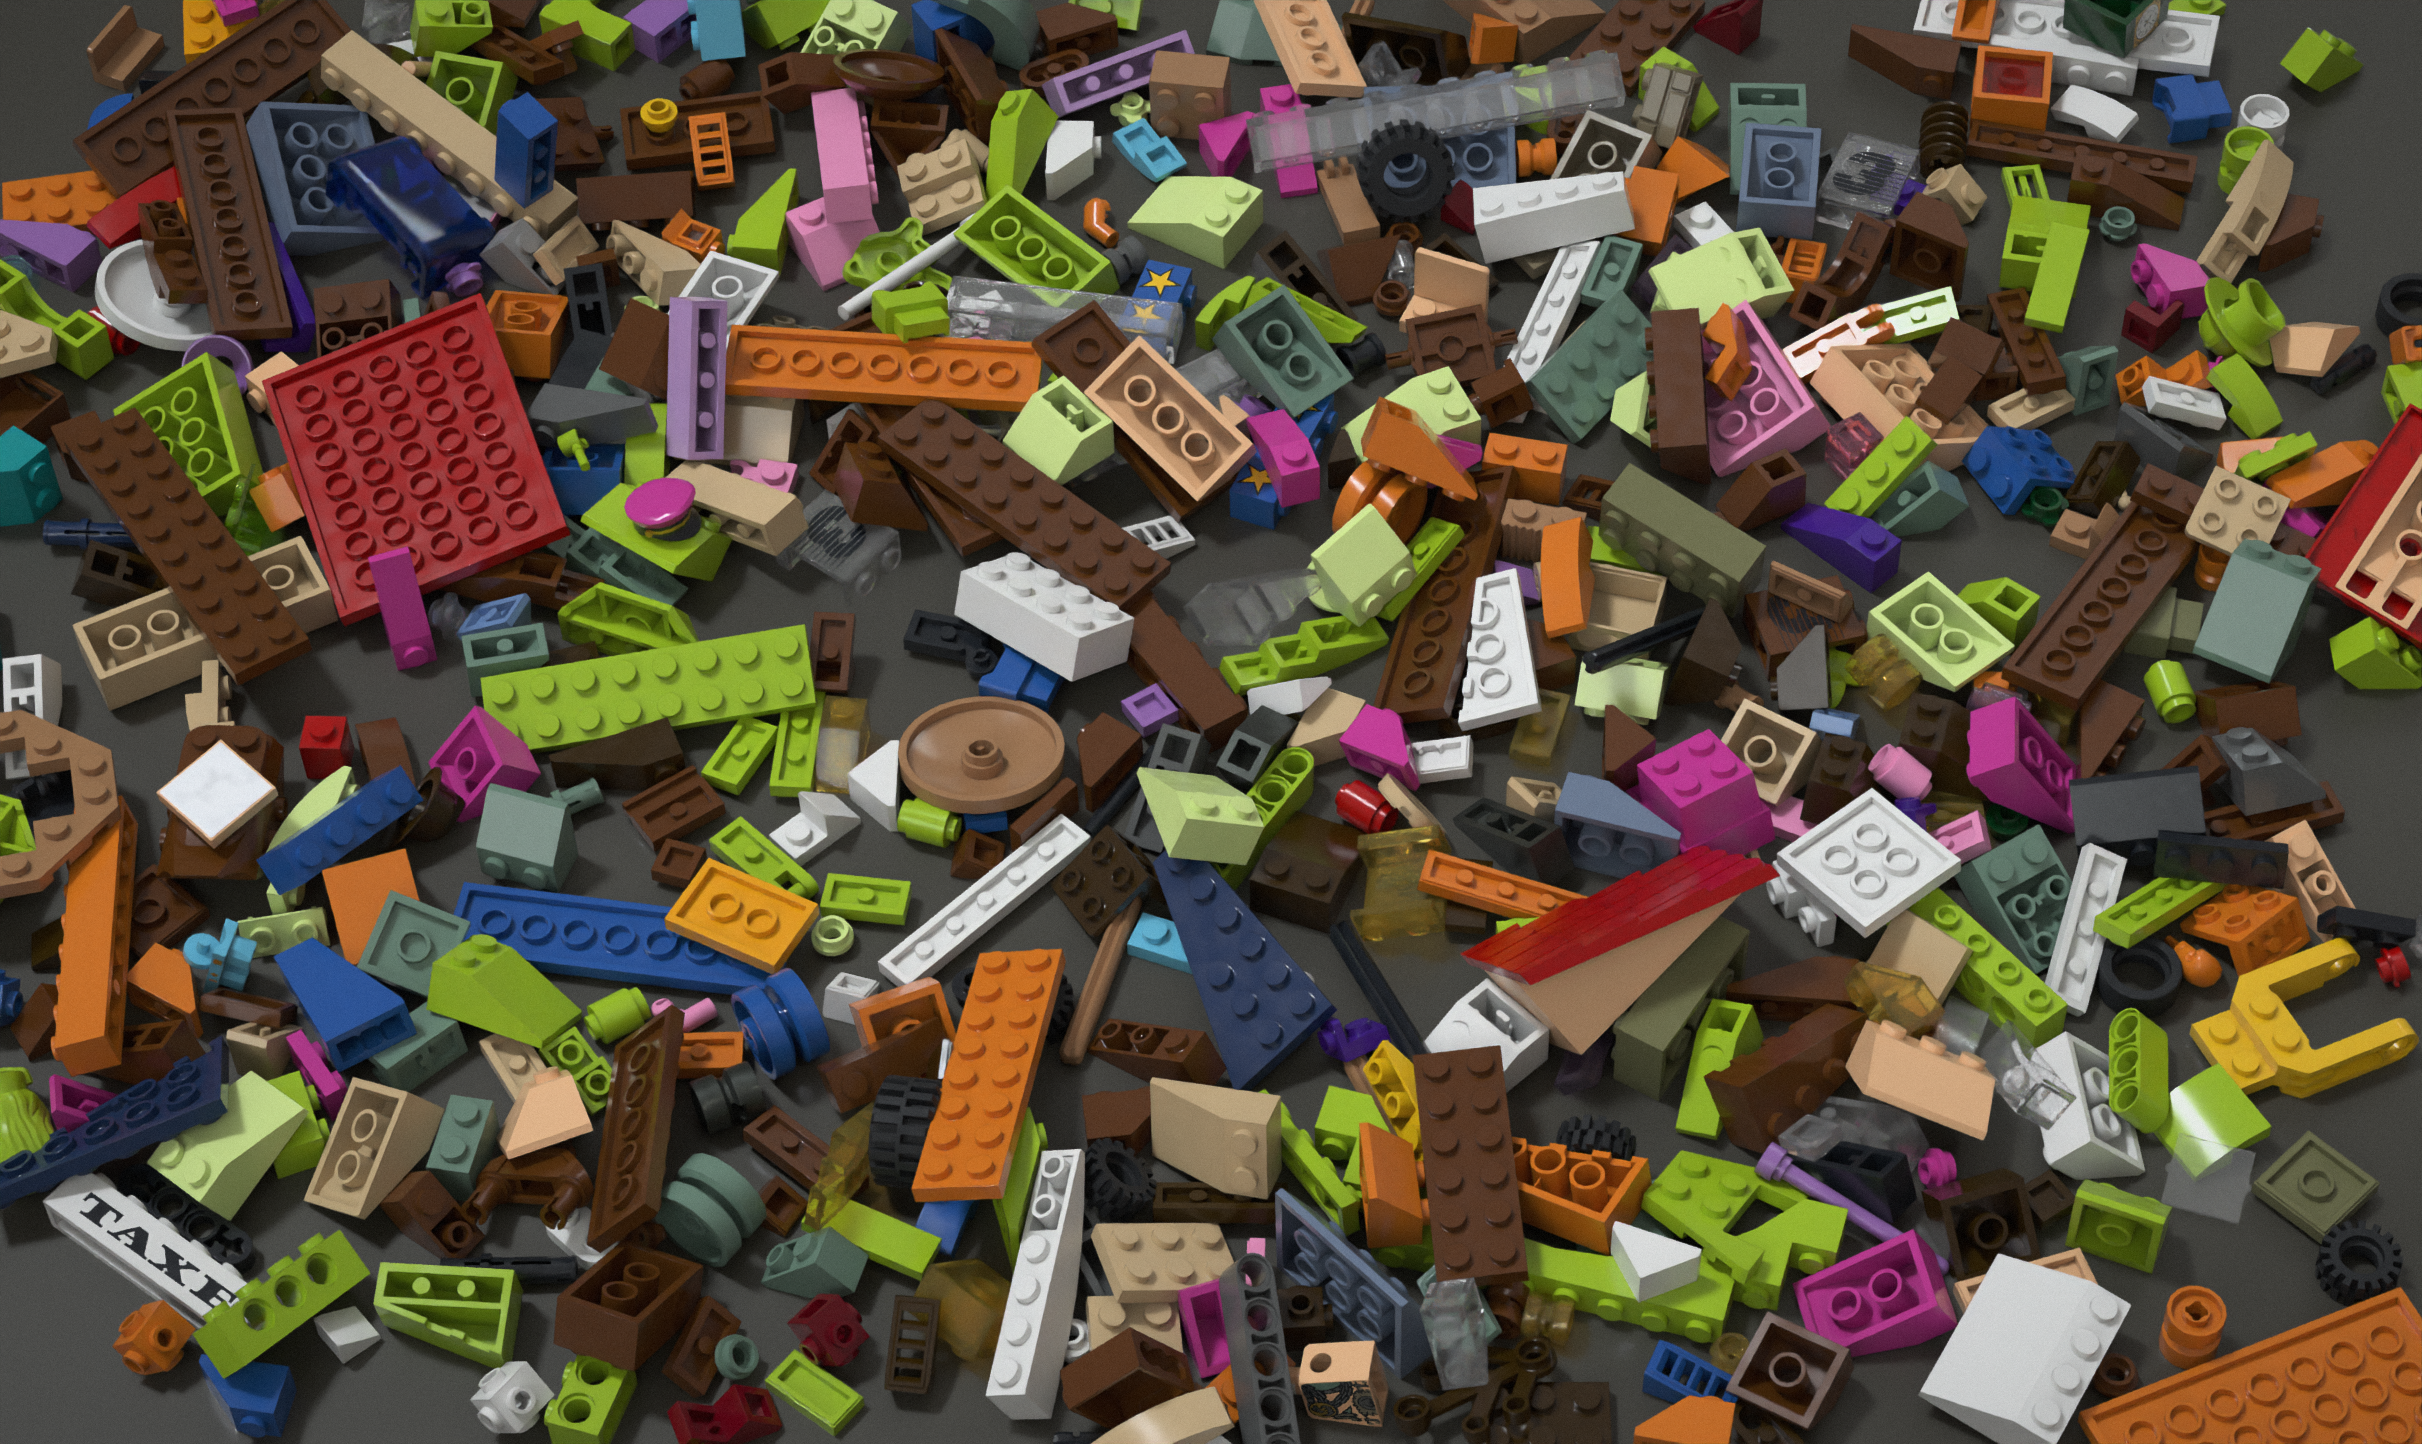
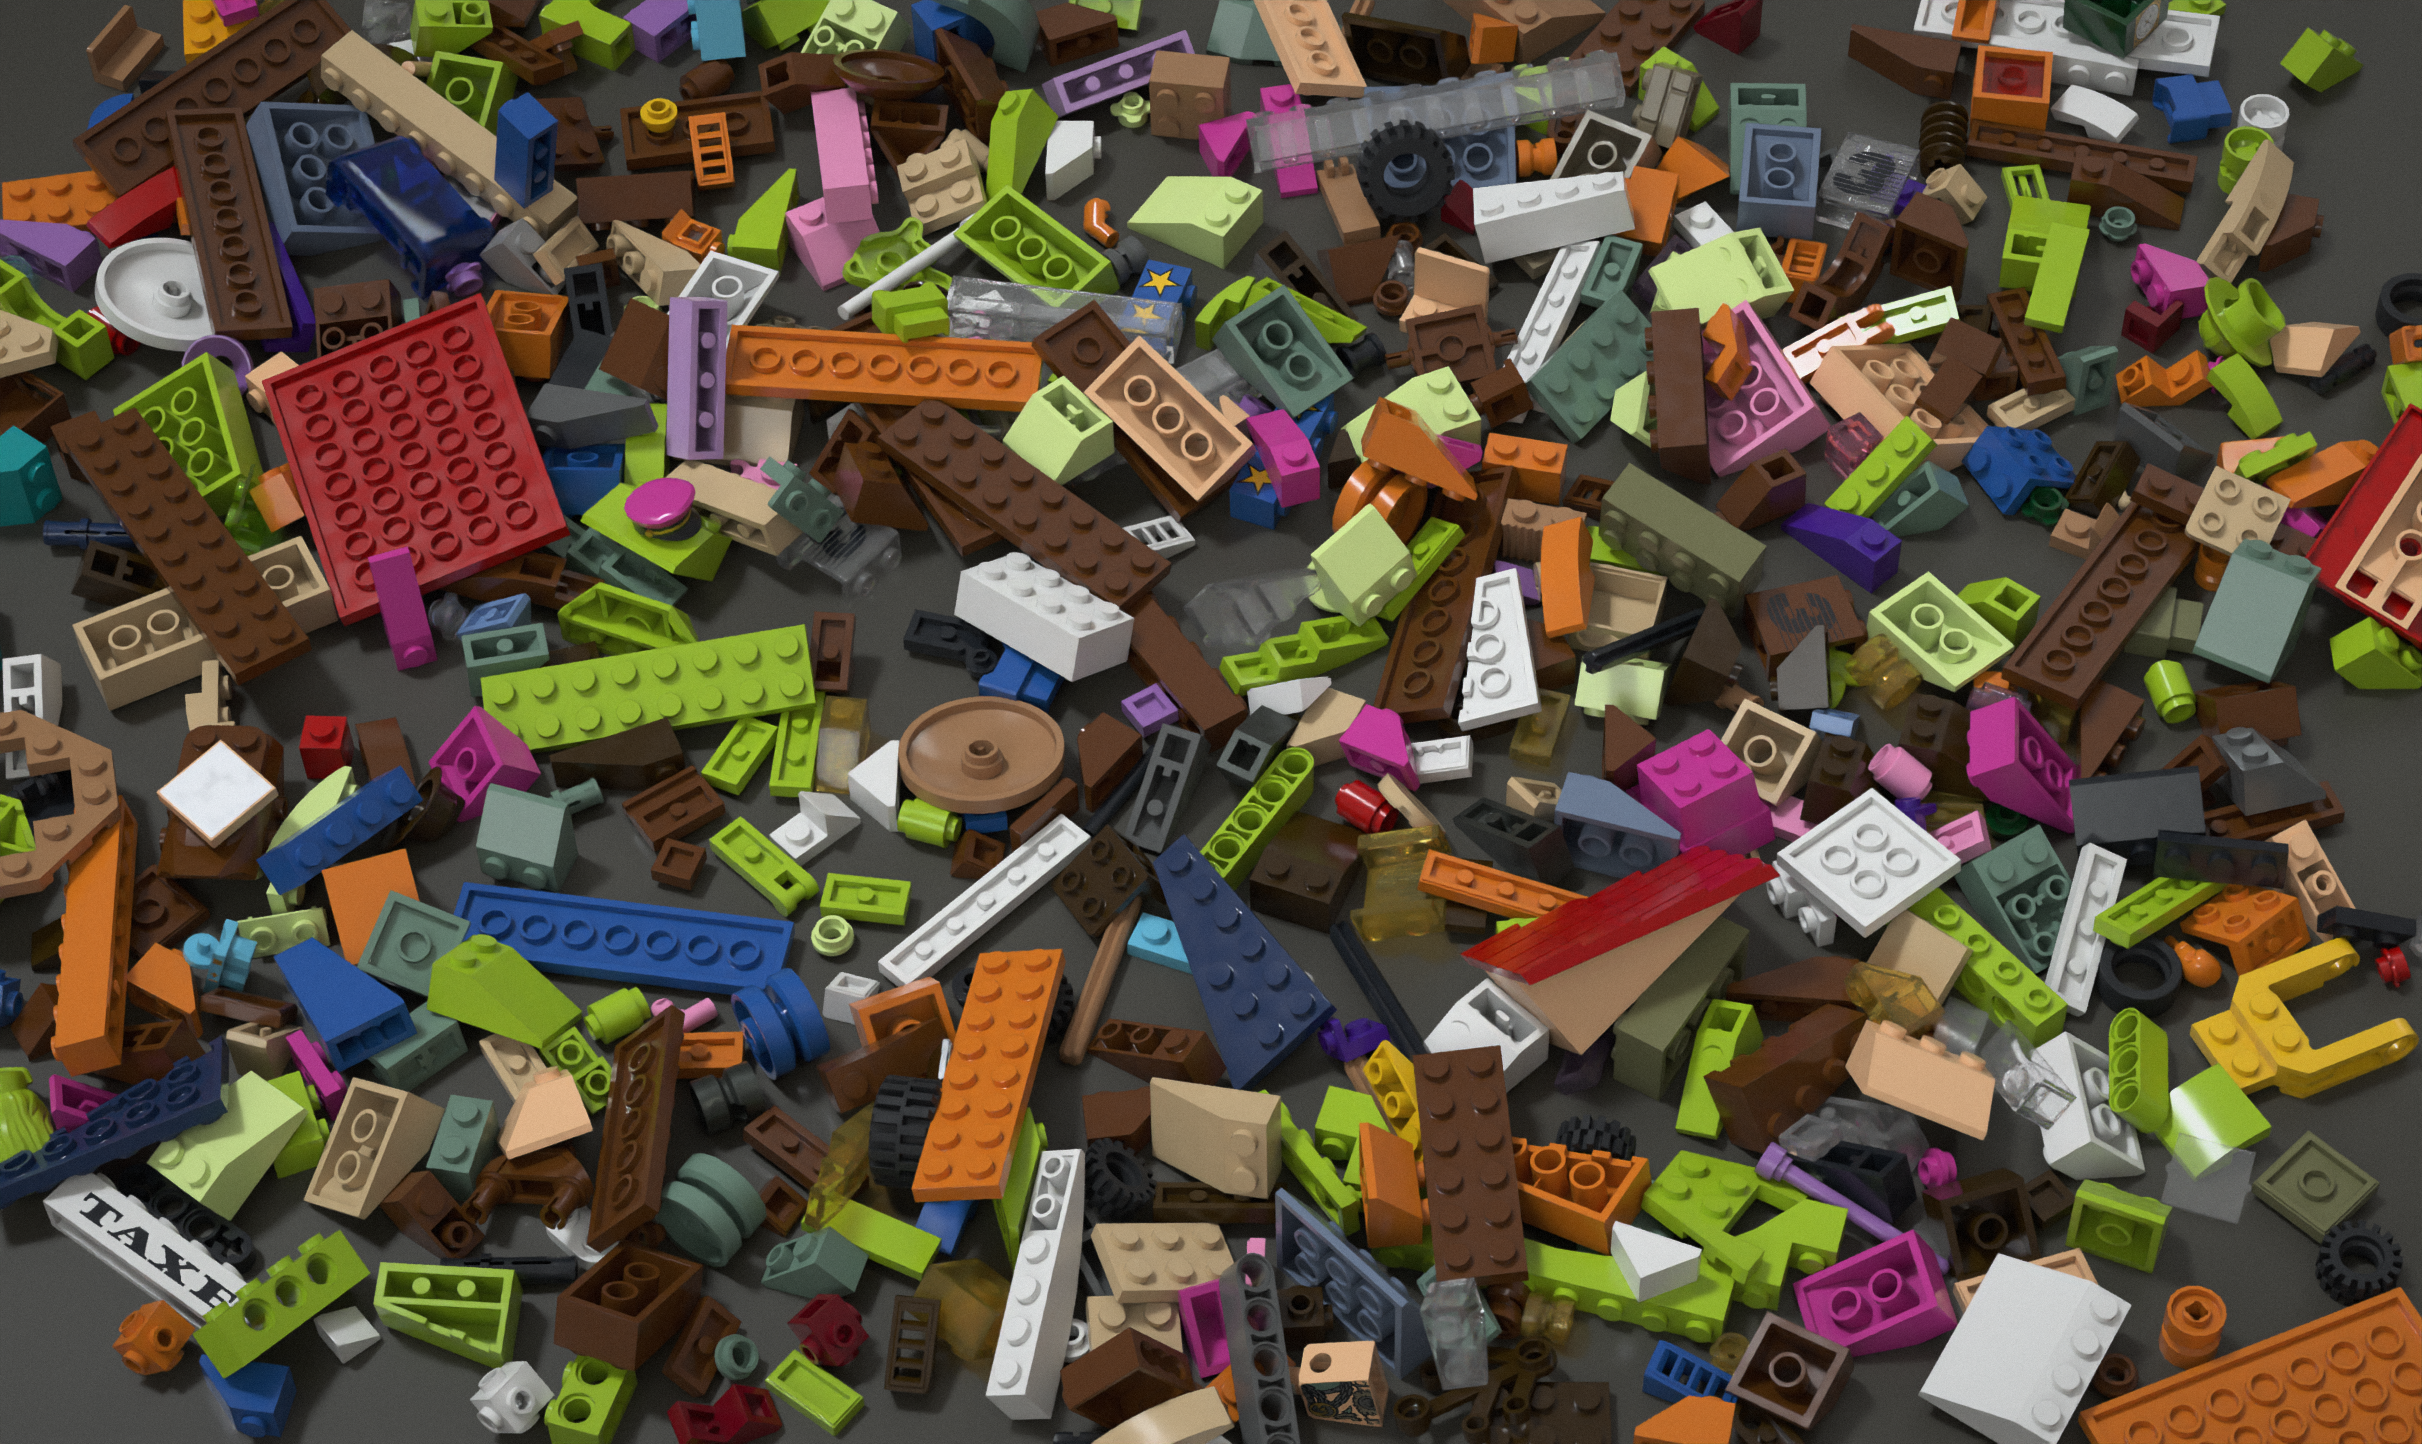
reddish brown slope [138,200,208,304] -> none
lime hand [557,429,590,471] -> none
light orange plate [664,858,820,974] -> none
reddish brown plate [1019,49,1089,97] -> none
medium azure slope [1112,118,1187,183] -> none
yellowish green slope [1136,767,1264,865] -> none
clear bracket [1357,42,1422,87] -> none
medium nougat slope [1768,561,1853,623] -> none
white plate [2142,376,2226,430] -> none
none -> sand green bracket [760,456,844,542]

